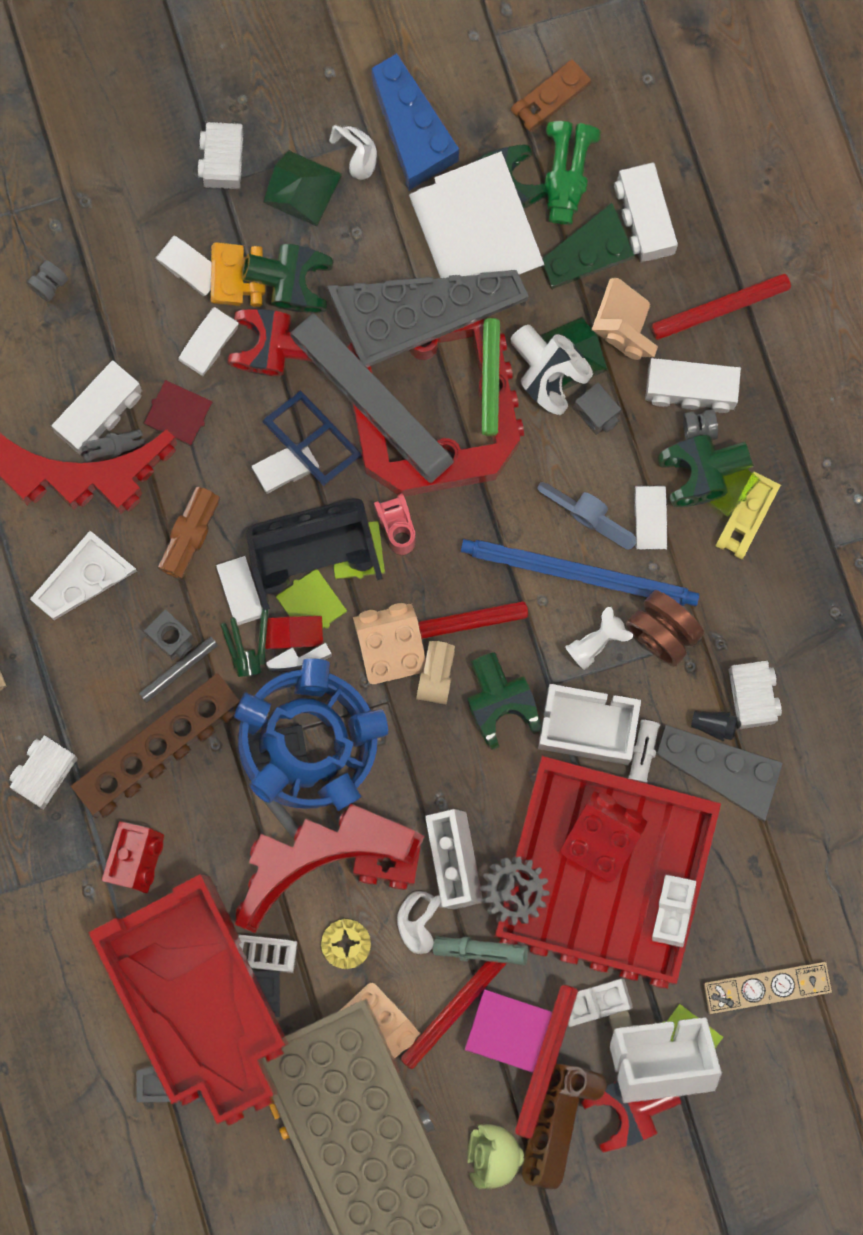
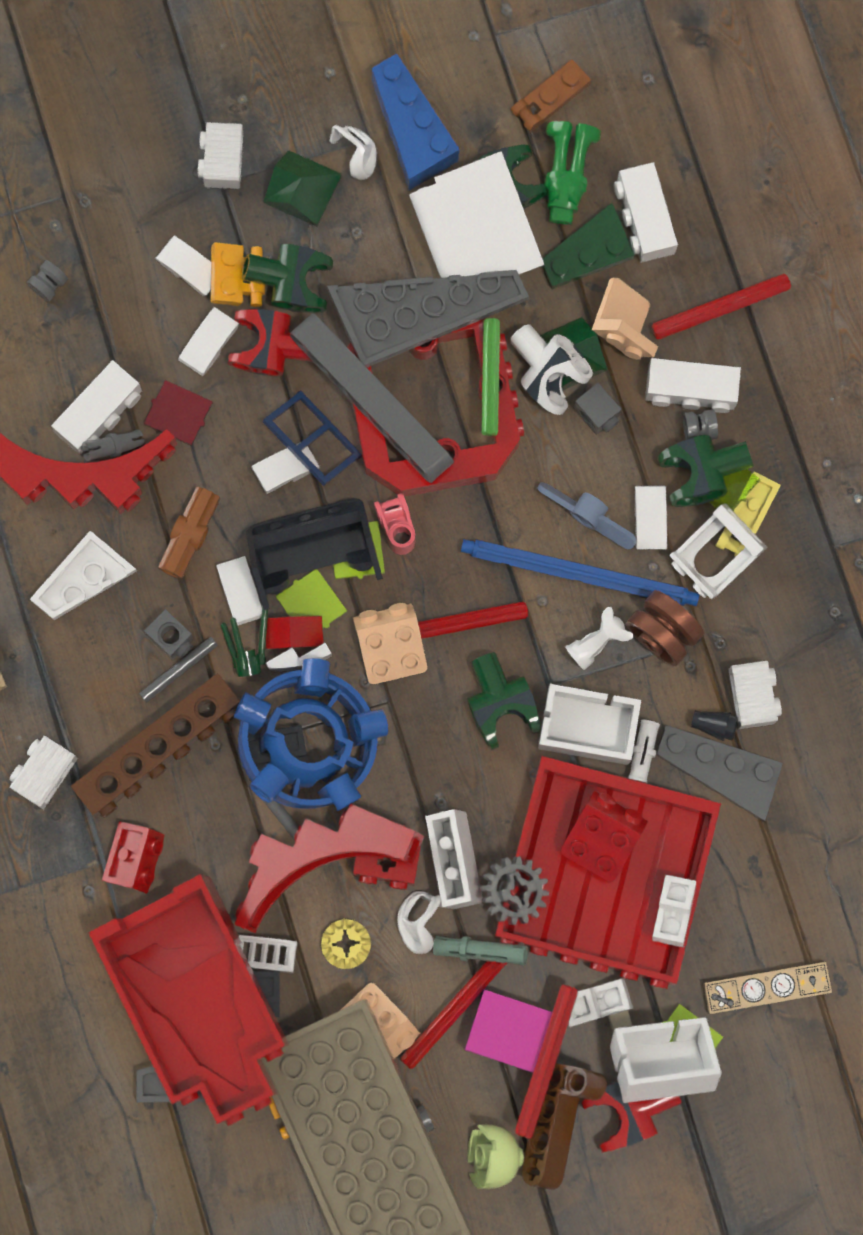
tan piece [416,641,455,705] -> none
none -> white panel [669,504,768,599]

